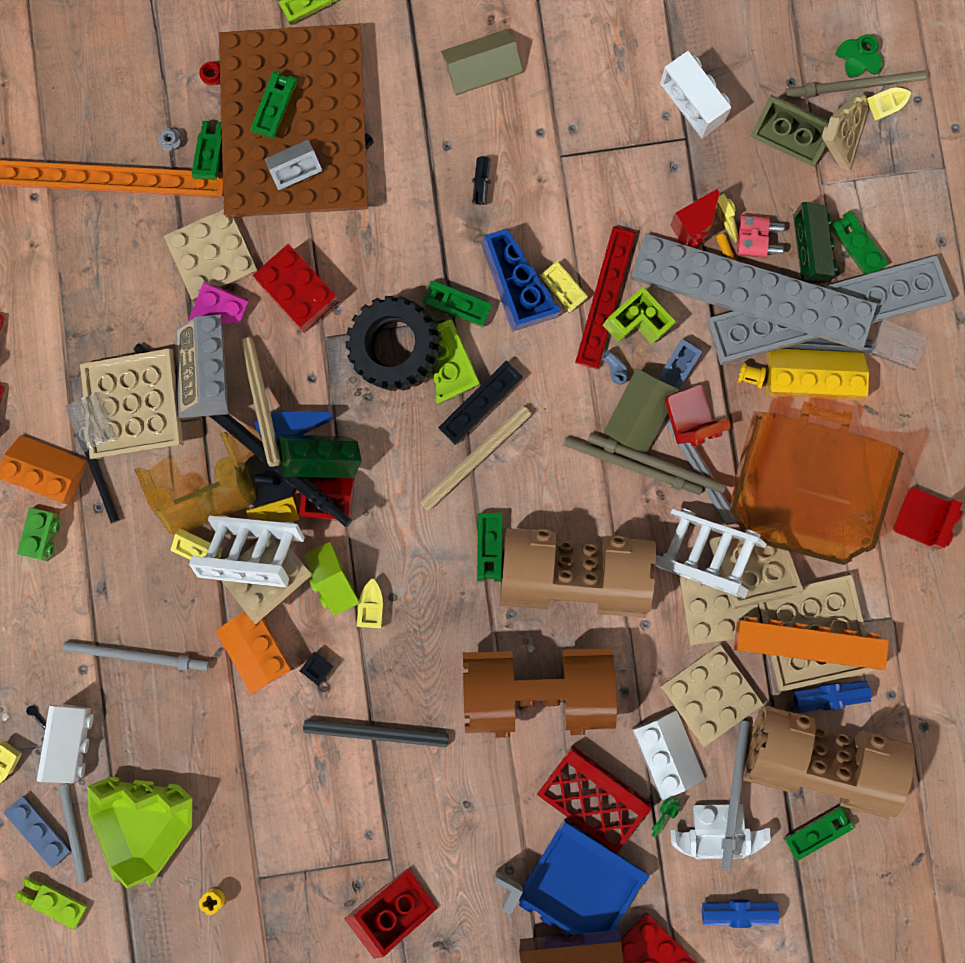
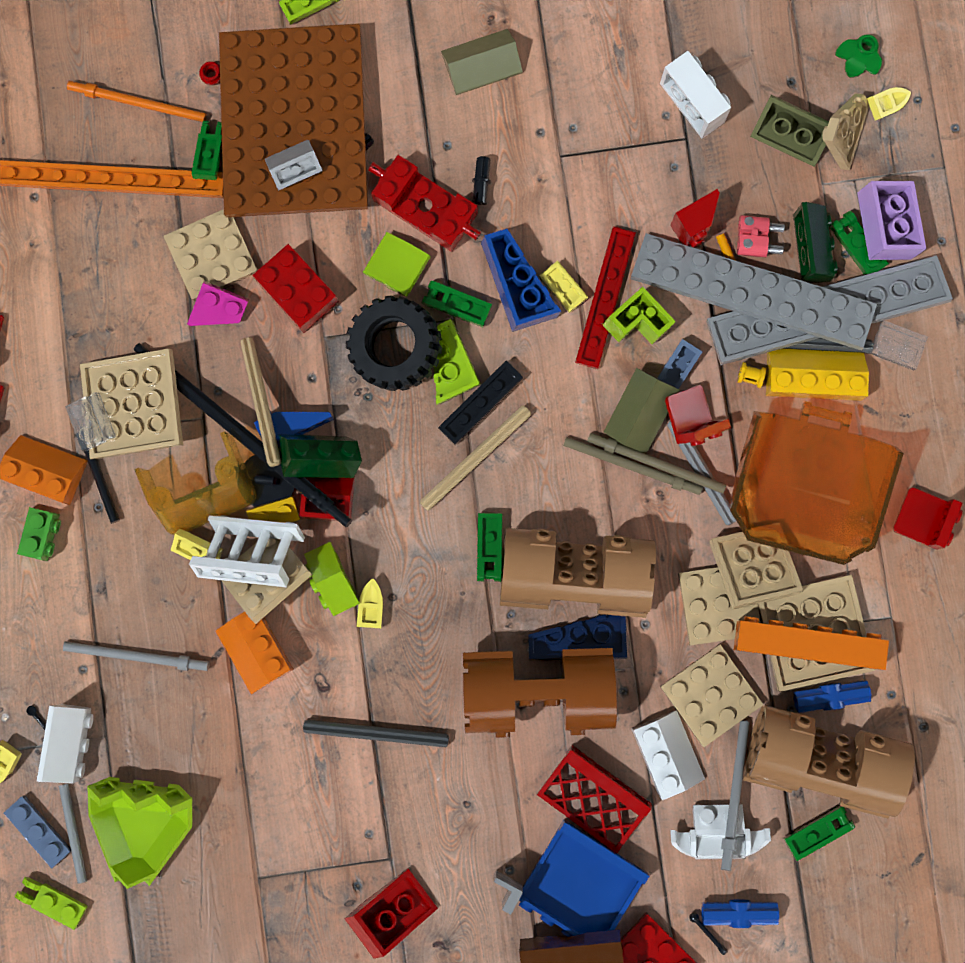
light grey plate [158,128,181,151] -> none
light grey slope [175,315,228,418] -> none
yellow bush [199,888,225,915] -> none
green plate [250,70,297,140] -> none
black plate [299,652,334,686] -> none
sand blue arm [601,350,628,384] -> none
green plate [651,796,682,837] -> none
white fence [655,508,767,599] -> none
light yellow plate [716,194,738,243] -> none
dark tan bar [785,71,927,98] -> none
none -> orange bar [67,80,207,122]
none -> lime slope [363,232,431,297]
none -> red brick [368,154,481,252]
none -> dark blue wing [528,614,627,660]
none -> black hinge [689,913,728,955]
none -> lavender brick [857,181,926,260]

